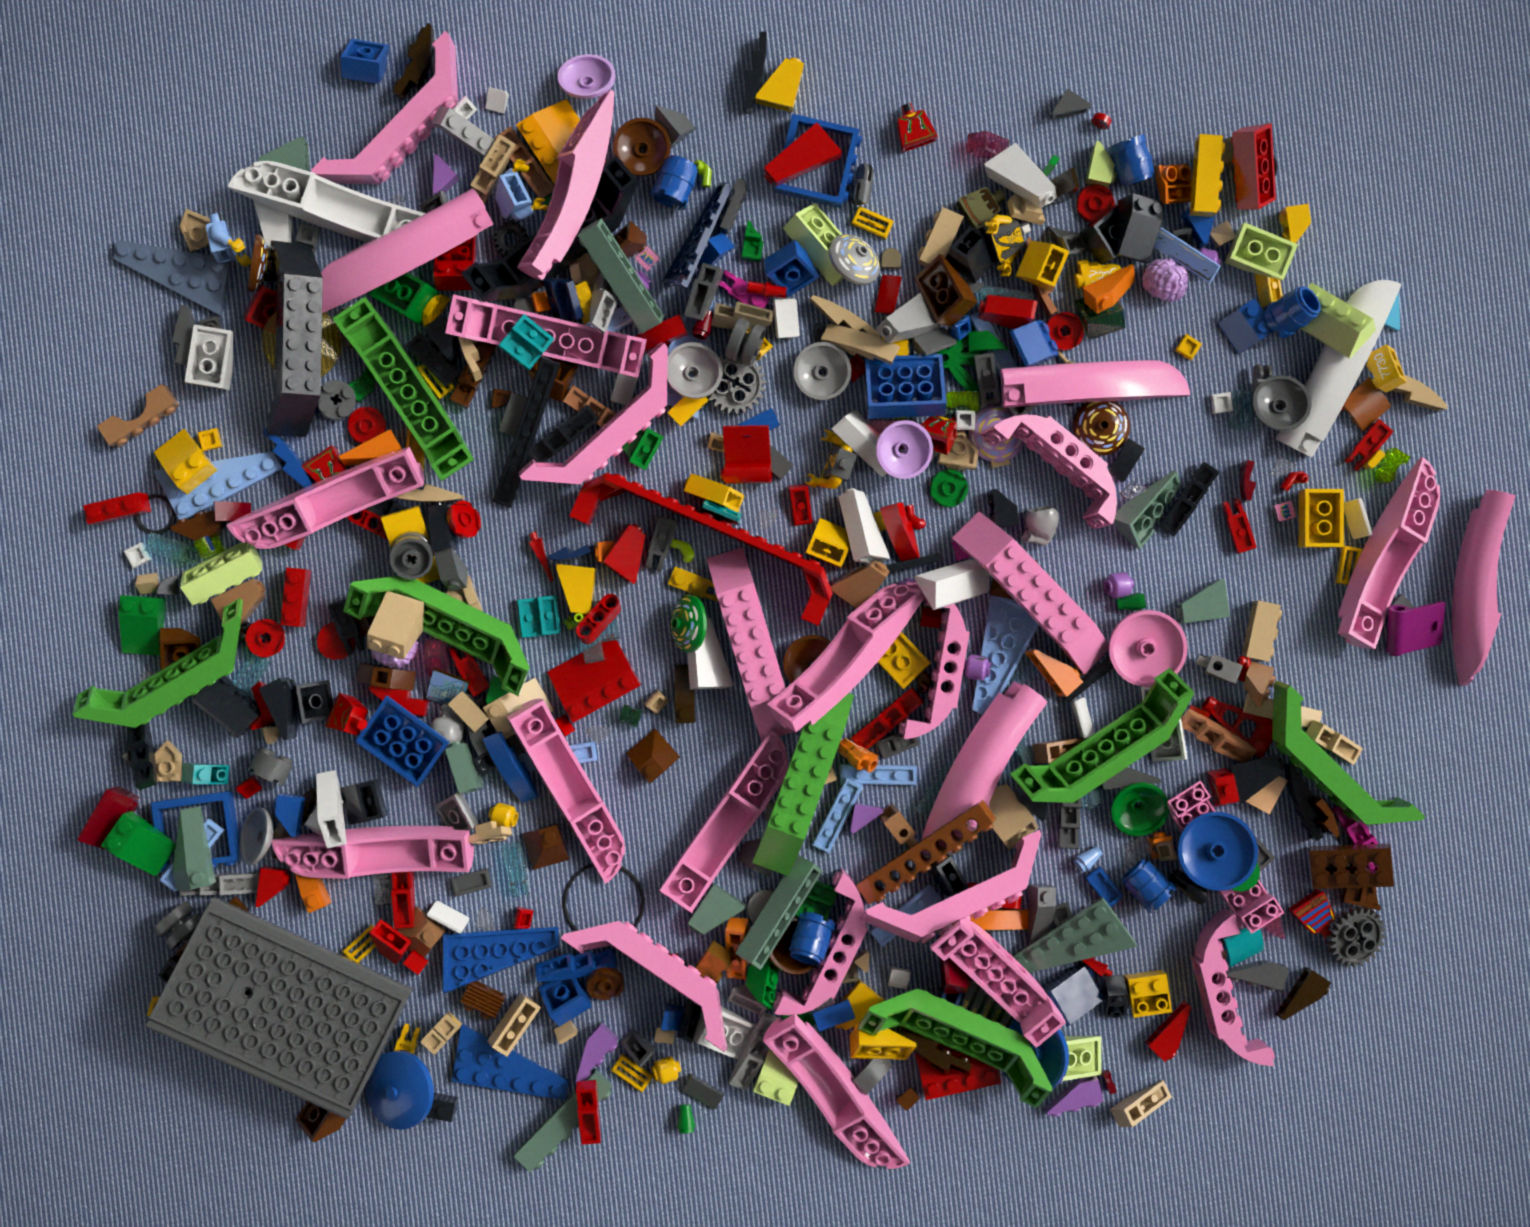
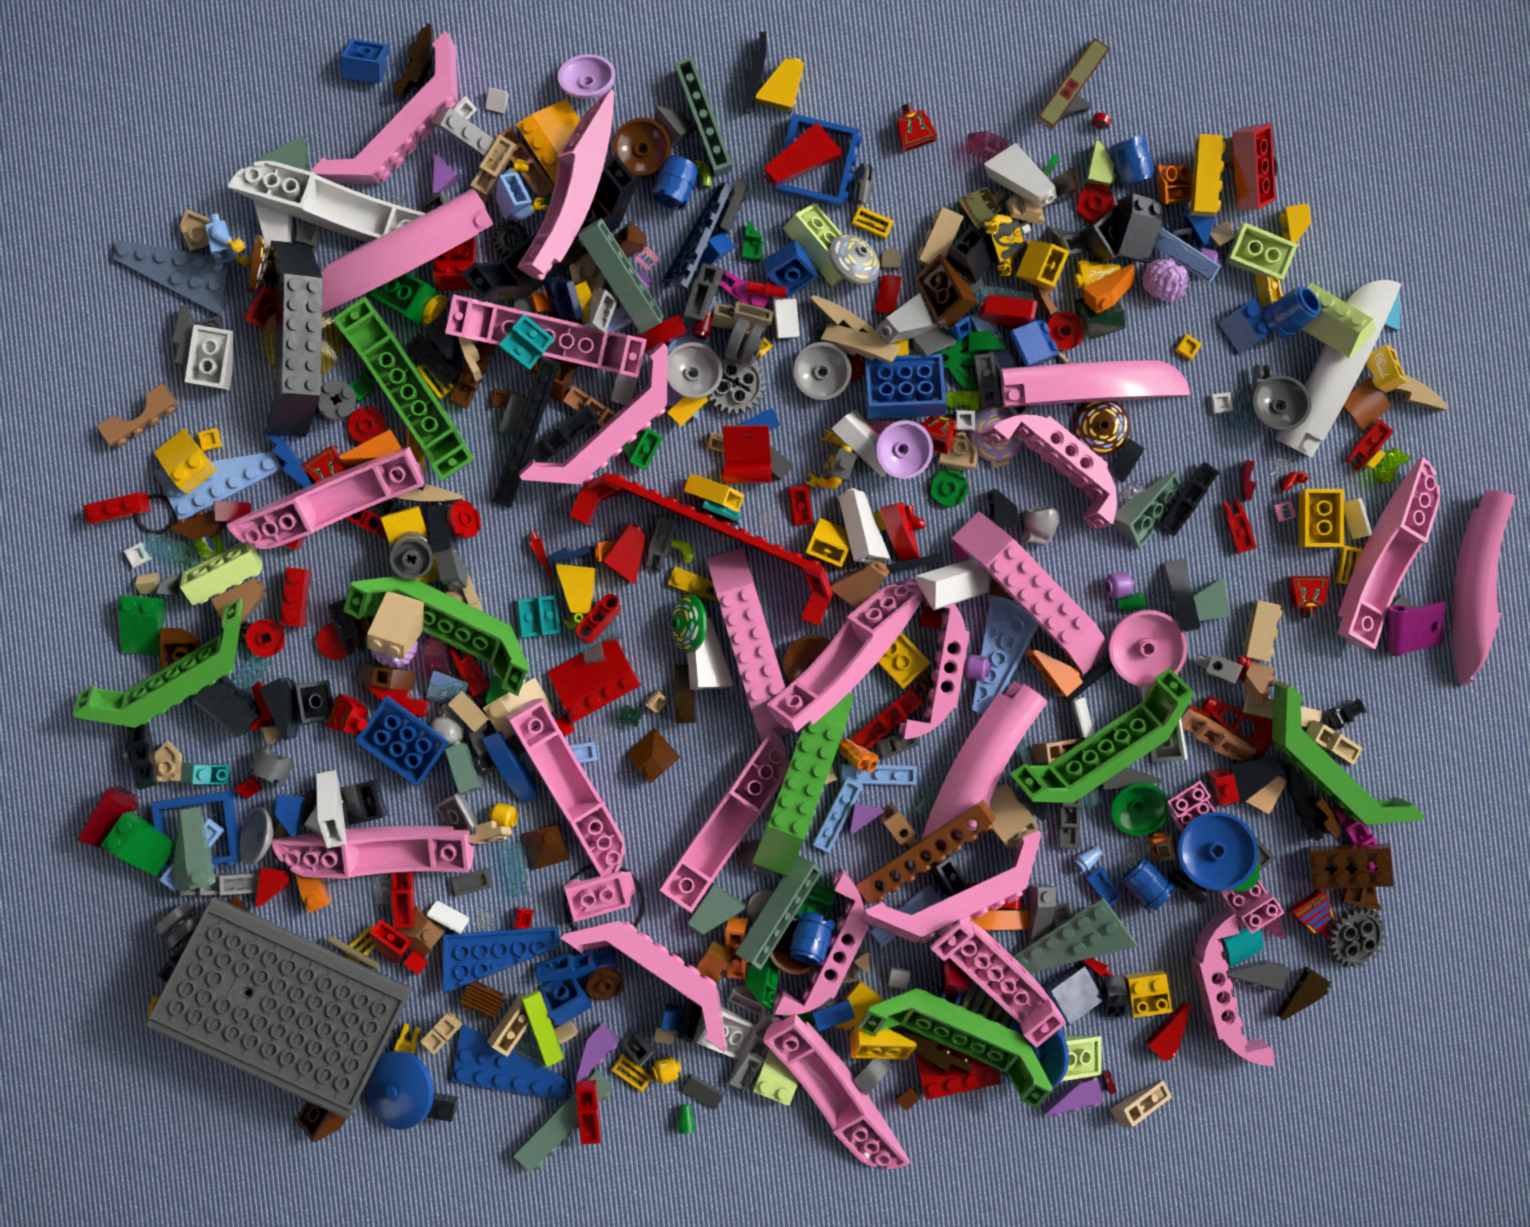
none -> dark tan bar [327,935,381,971]
none -> clear light blue tile [513,1033,548,1069]
none -> lime tile [521,990,564,1067]
none -> bright pink slope [564,872,636,922]
none -> sand green brick [674,56,733,176]
none -> olive tile [1036,38,1110,131]
none -> black slope [1164,559,1201,633]
none -> red torso [1287,576,1329,618]
none -> black connector [1324,698,1366,731]

